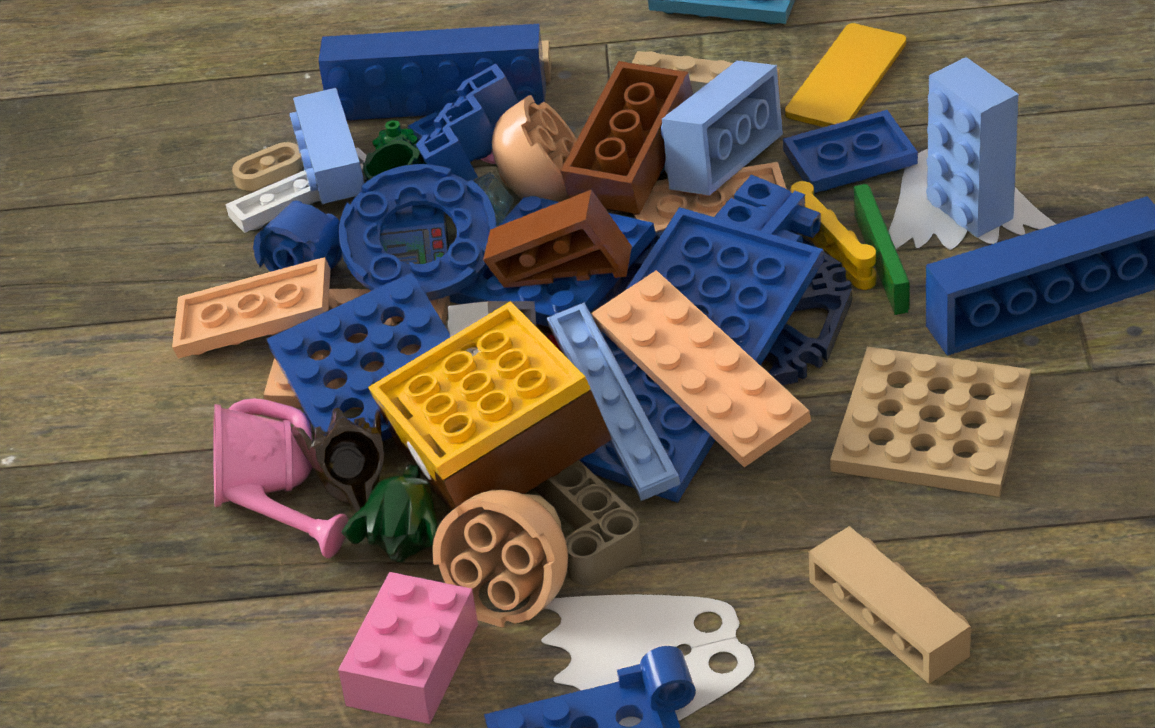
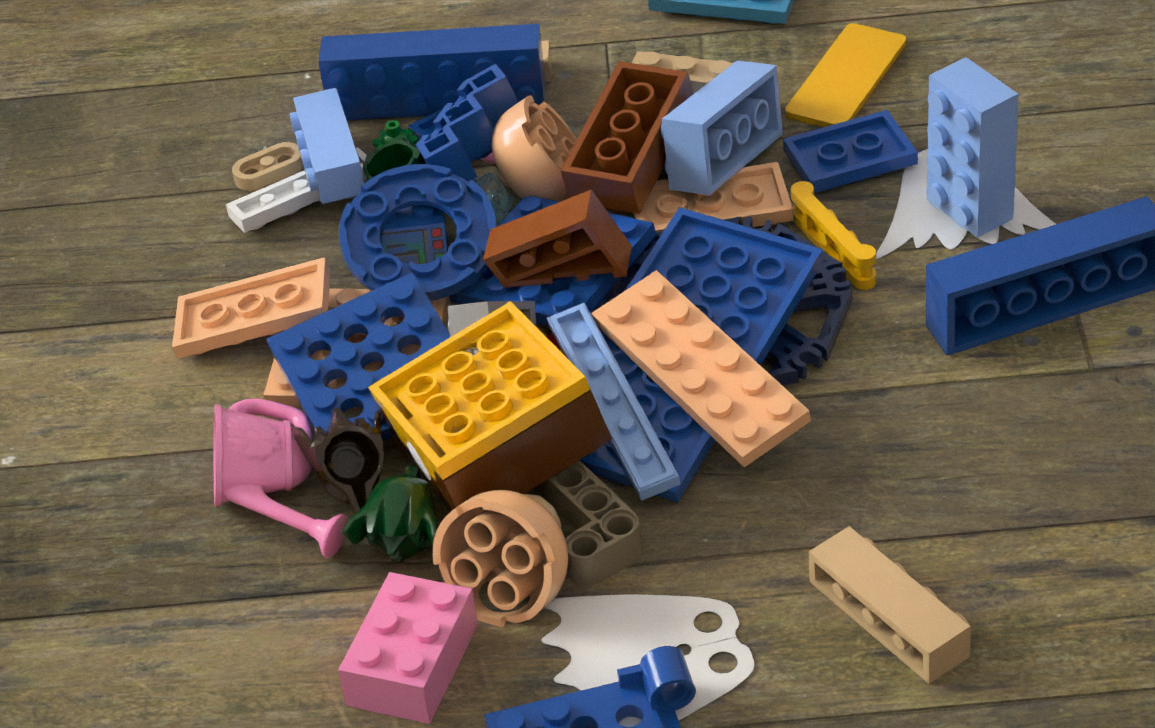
blue brick [253,200,342,272] -> none
blue hips [715,174,821,243] -> none
tan piece [830,347,1031,497] -> none
green tile [854,184,910,315] -> none

